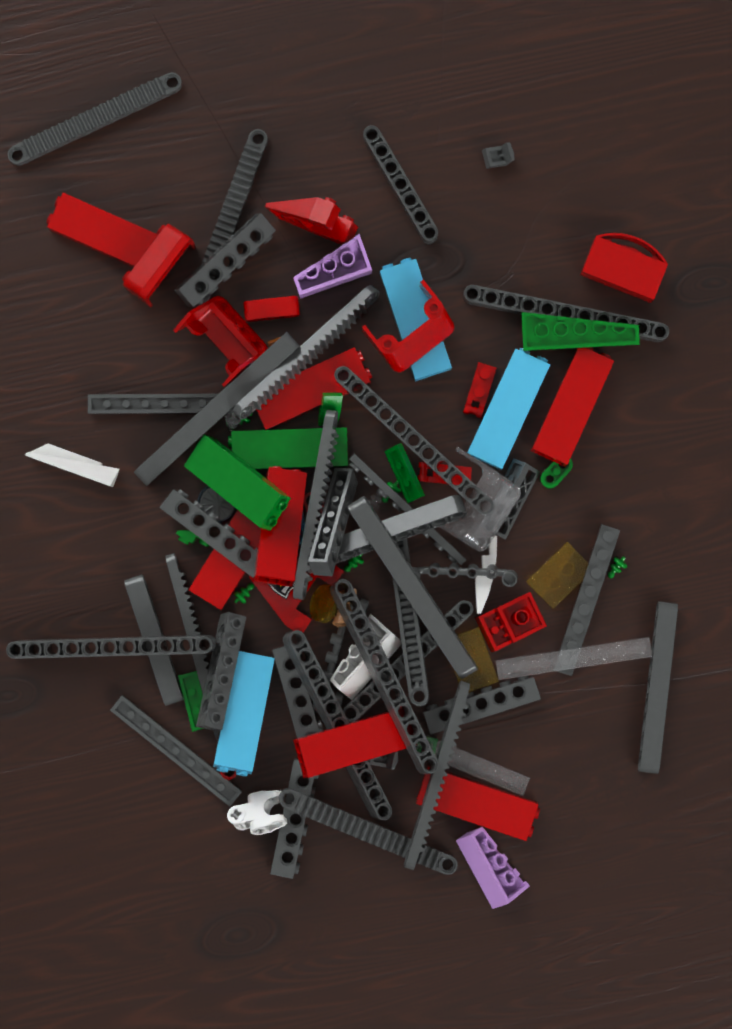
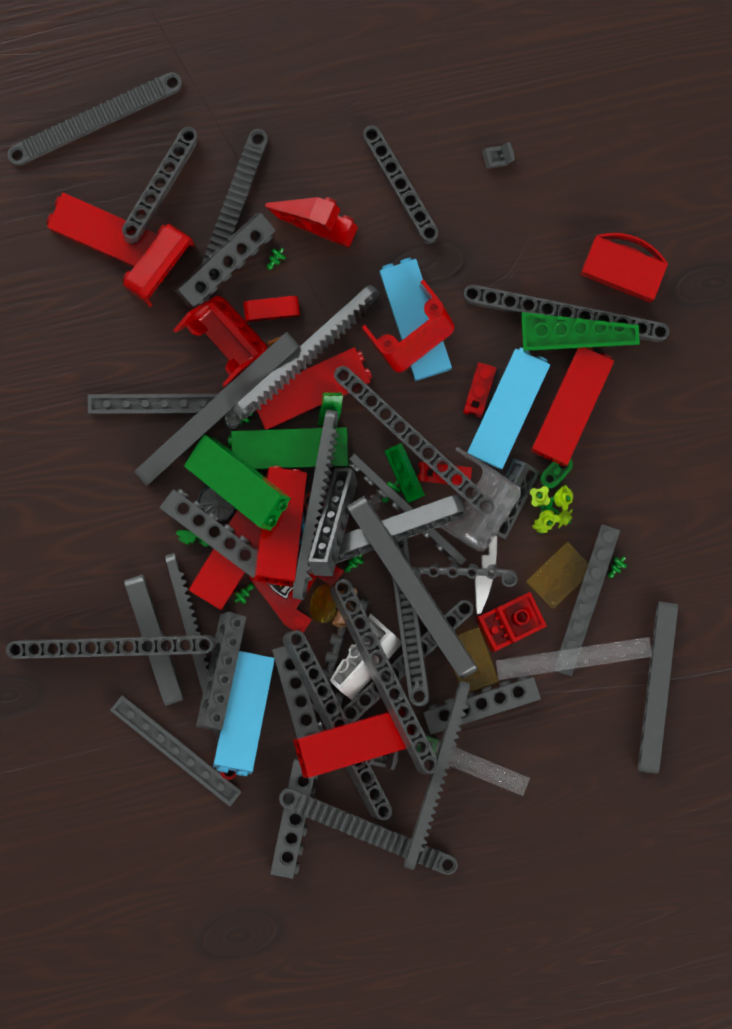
white wedge [25,444,120,487] -> none
green plate [178,671,203,732] -> none
white piece [227,790,287,835] -> none
lavender wedge [293,234,372,299] -> none
red brick [416,765,540,841] -> none
lavender wedge [456,827,530,909] -> none
none -> dark grey beam [122,127,197,244]
none -> green hair [267,247,286,270]
none -> lime plant [530,485,573,534]

